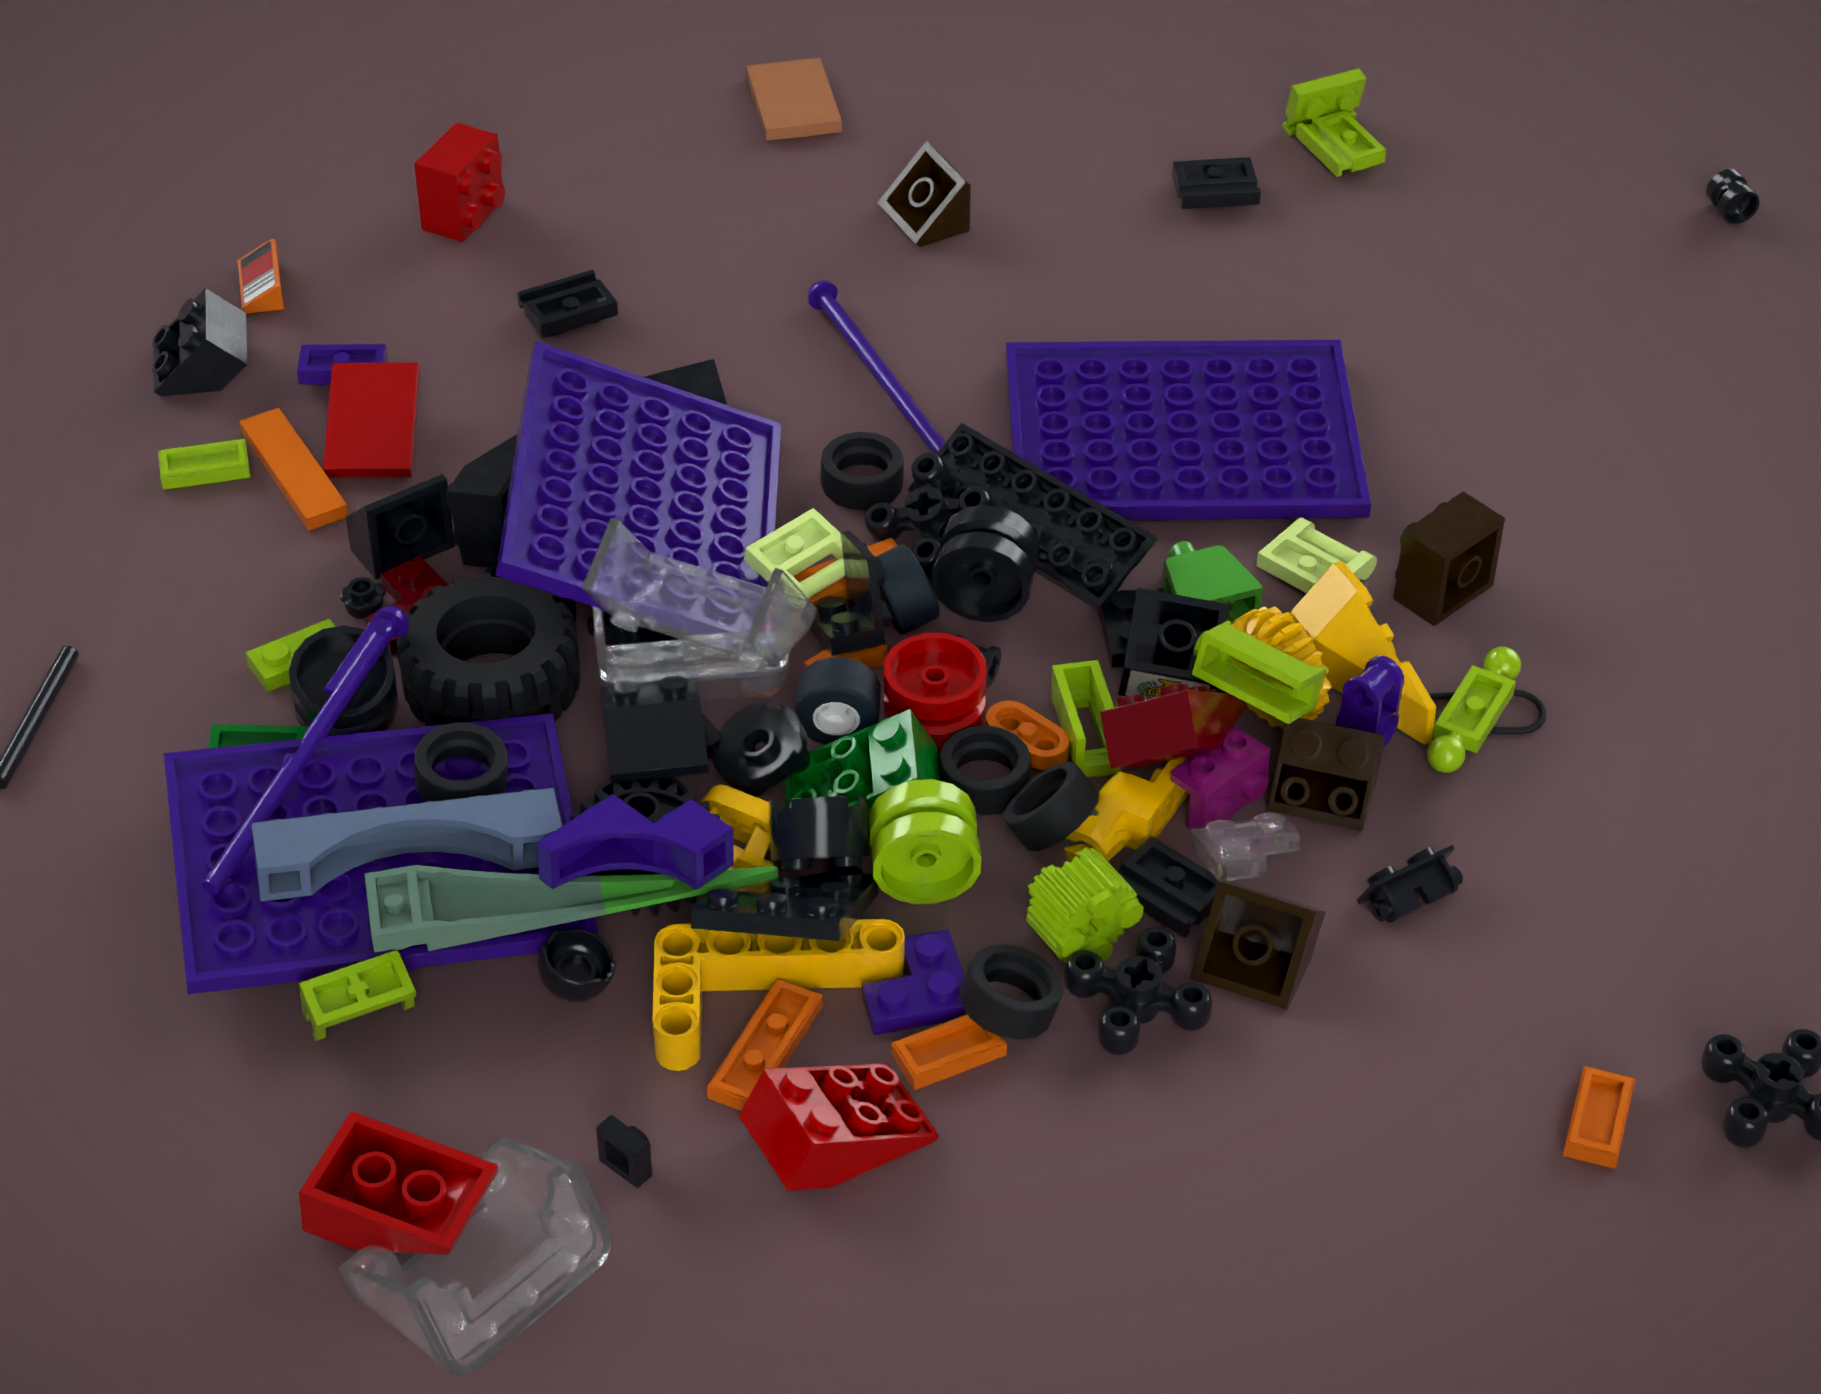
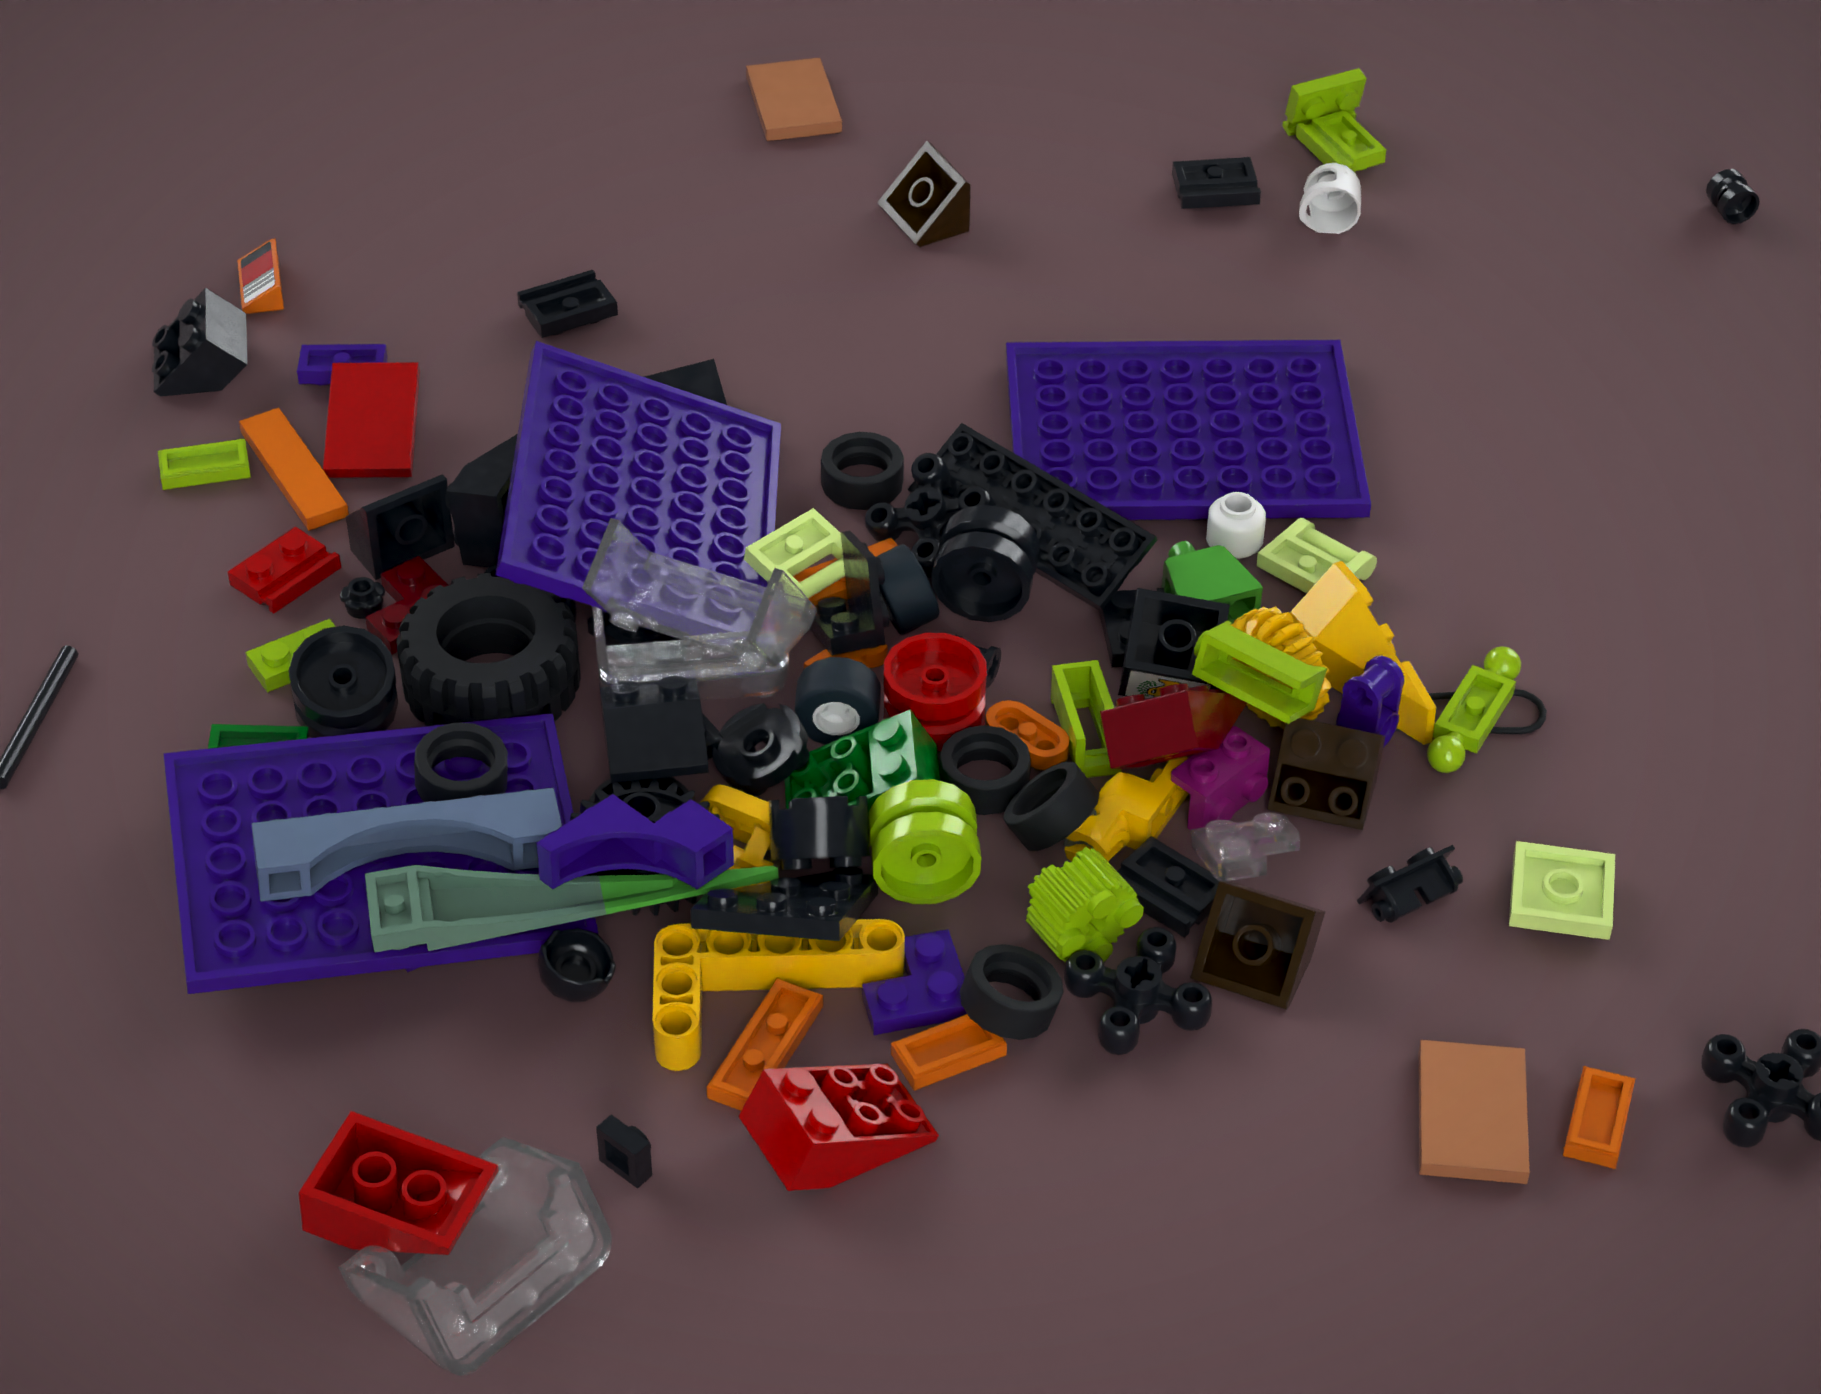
dark purple bar [202,606,409,895] -> none
lime hinge [299,950,416,1041] -> none
red brick [414,122,505,242] -> none
dark purple bar [807,280,945,454] -> none
dark brown brick [1393,491,1505,626] -> none
none -> red plate [228,526,341,614]
none -> white head [1206,492,1266,559]
none -> white helmet [1299,163,1361,234]
none -> nougat tile [1418,1040,1530,1184]
none -> yellowish green plate [1509,841,1615,940]

